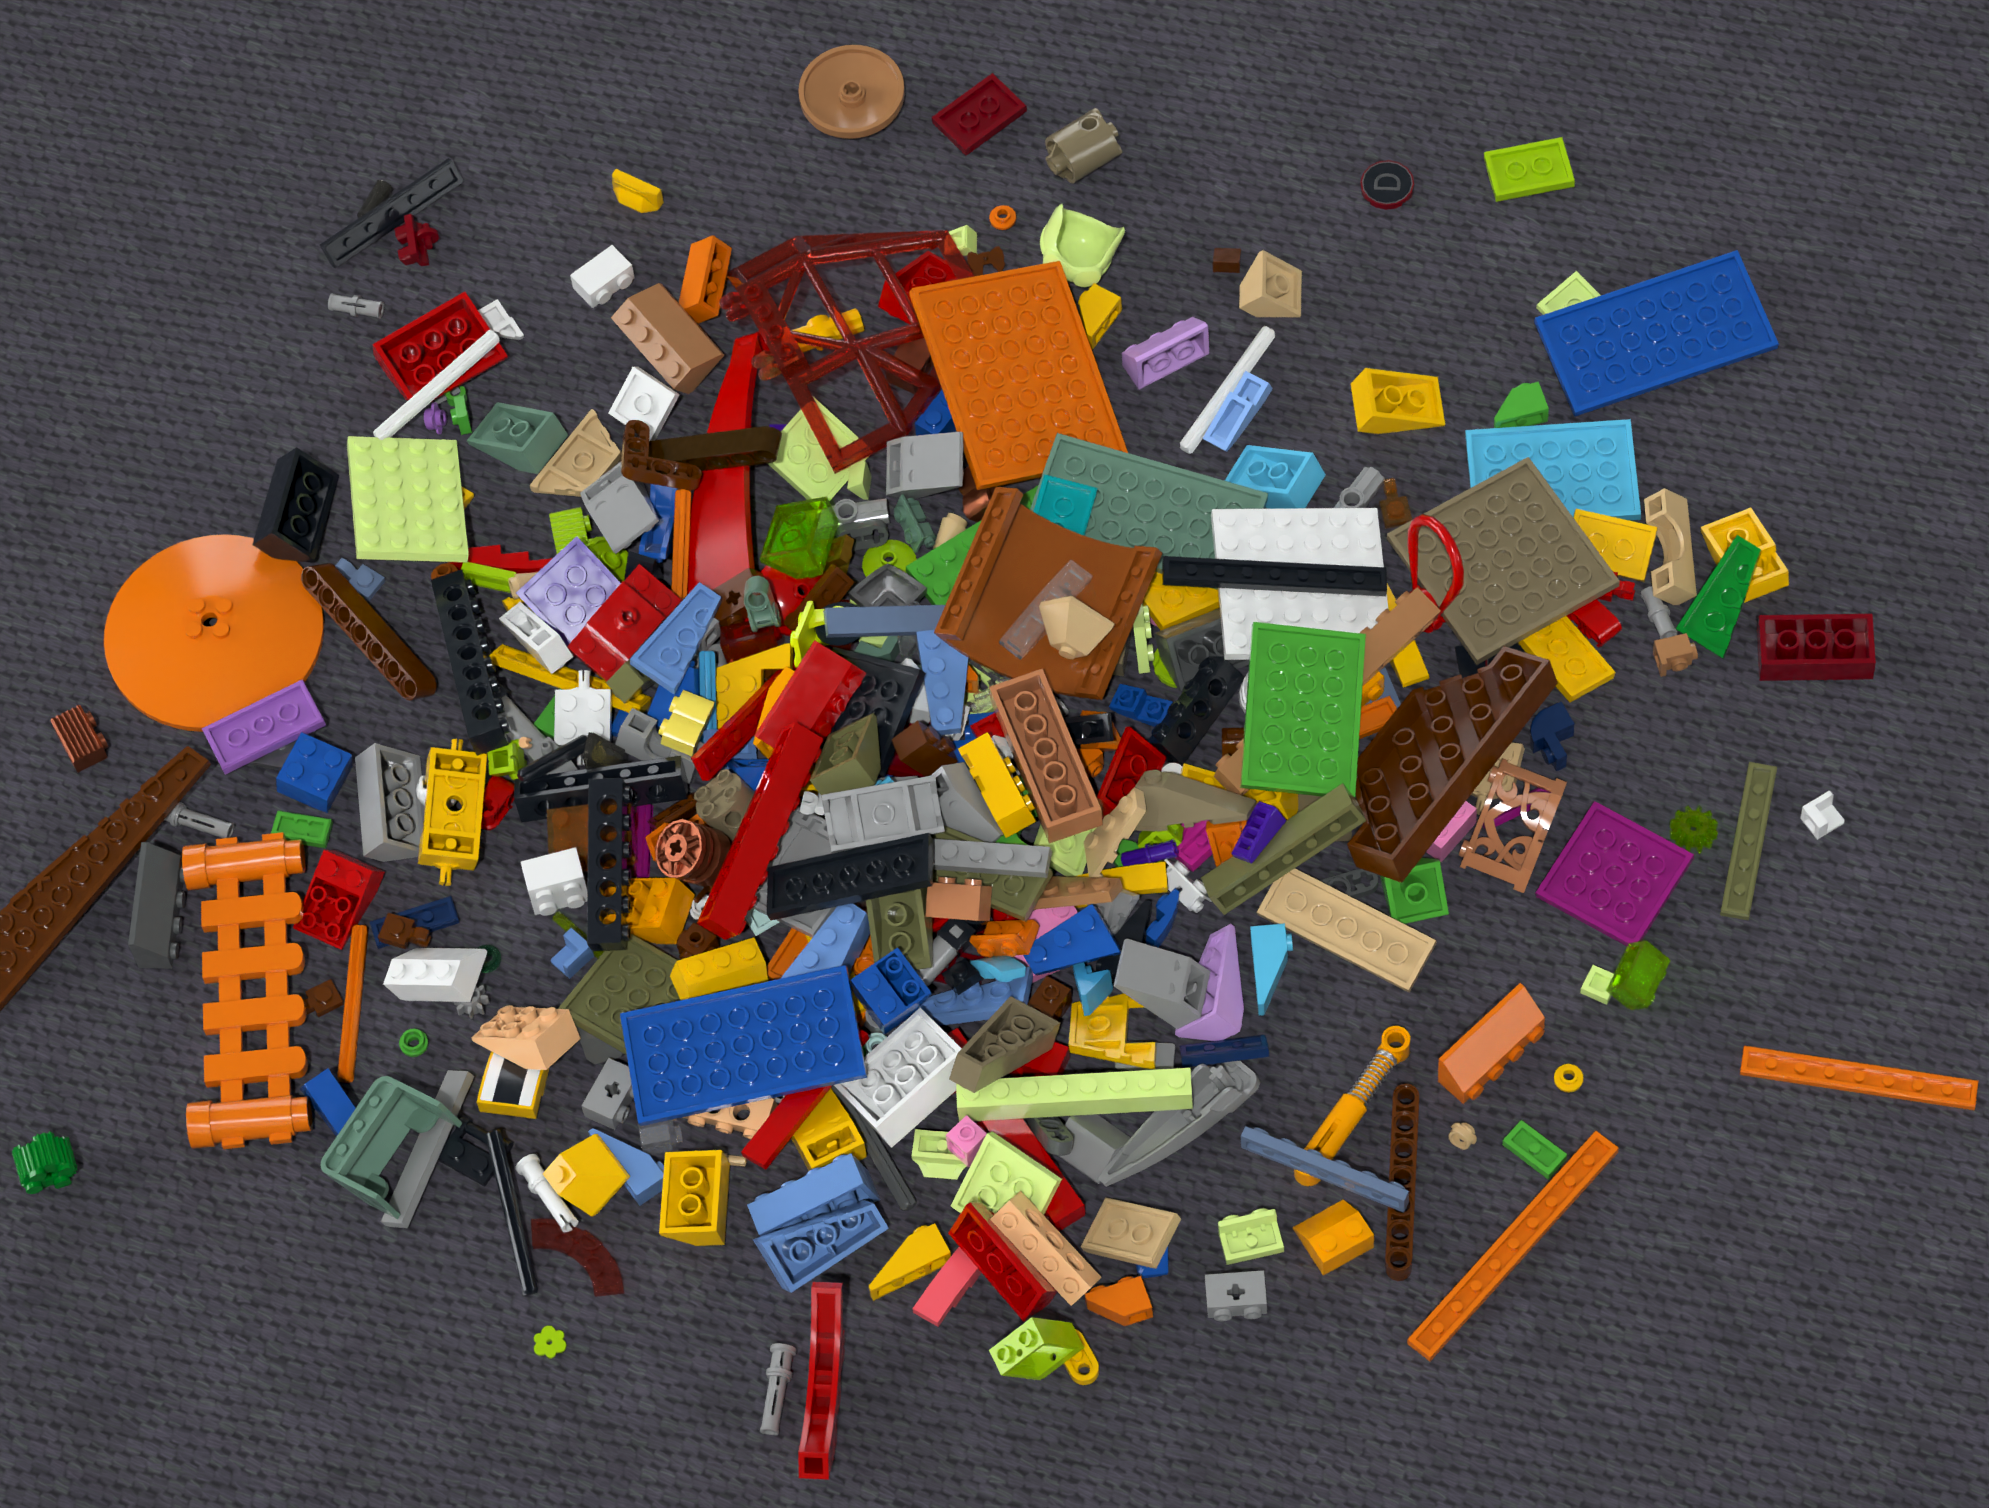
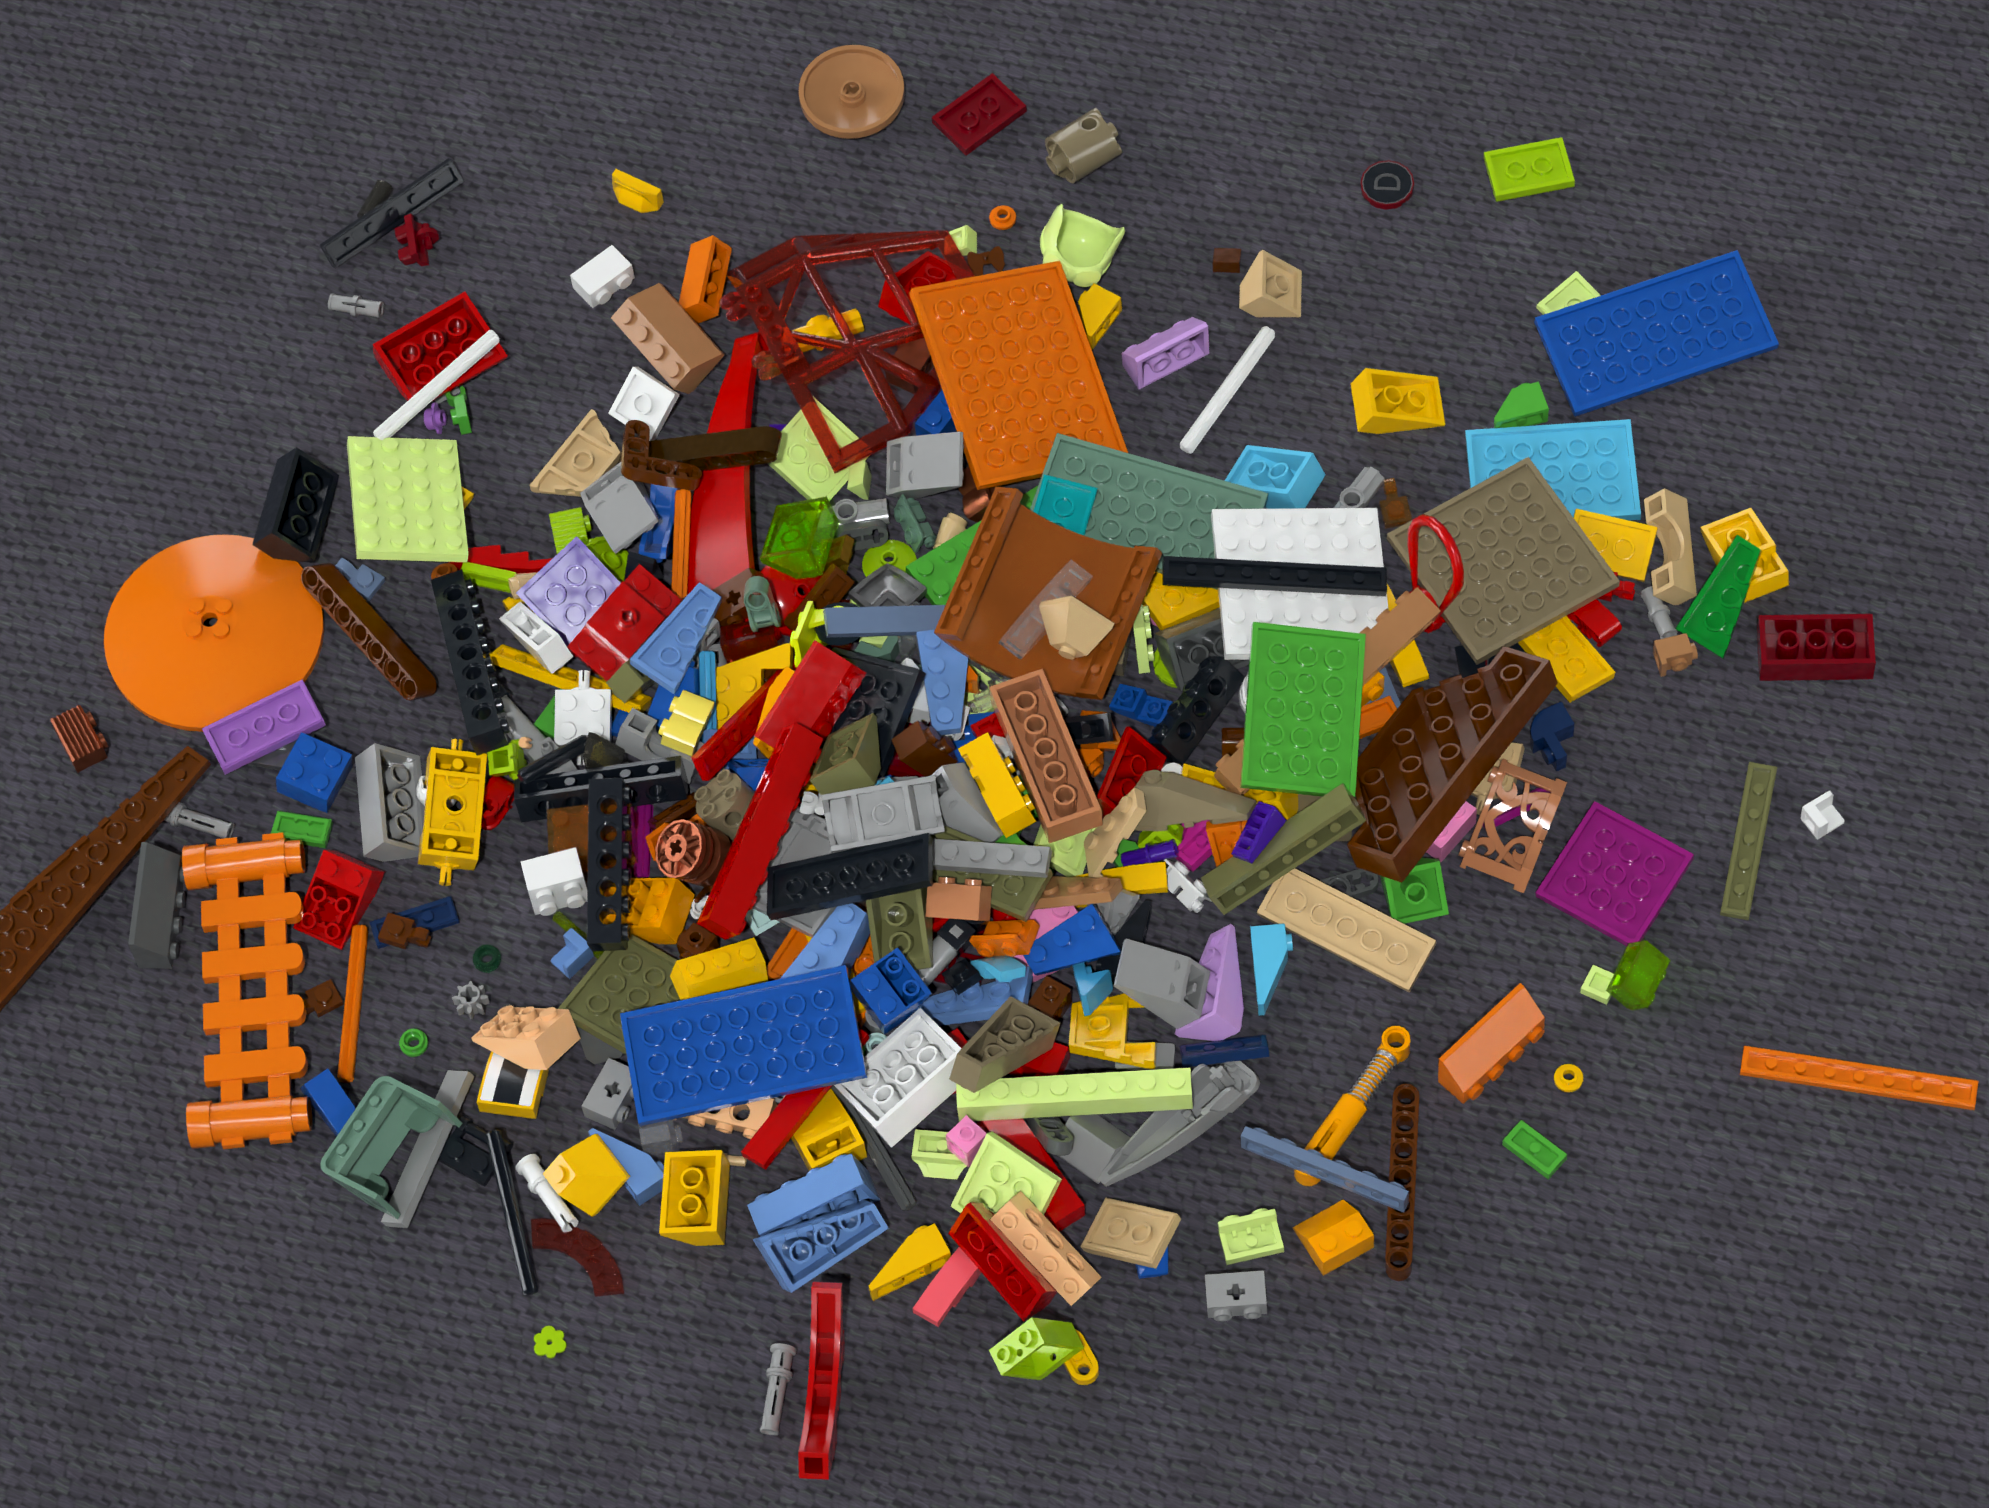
green brick [12,1132,78,1194] -> none
white slope [383,948,487,1002] -> none
sand green slope [467,402,568,474] -> none
white slope [478,299,524,340] -> none
orange slope [1085,1276,1153,1326] -> none
blue slope [1146,888,1179,948] -> none
light blue slope [1203,371,1273,452] -> none
orange plate [1407,1131,1619,1362] -> none
tan plate [1449,1123,1477,1150] -> none
clear neon green gear [1670,805,1718,855] -> none

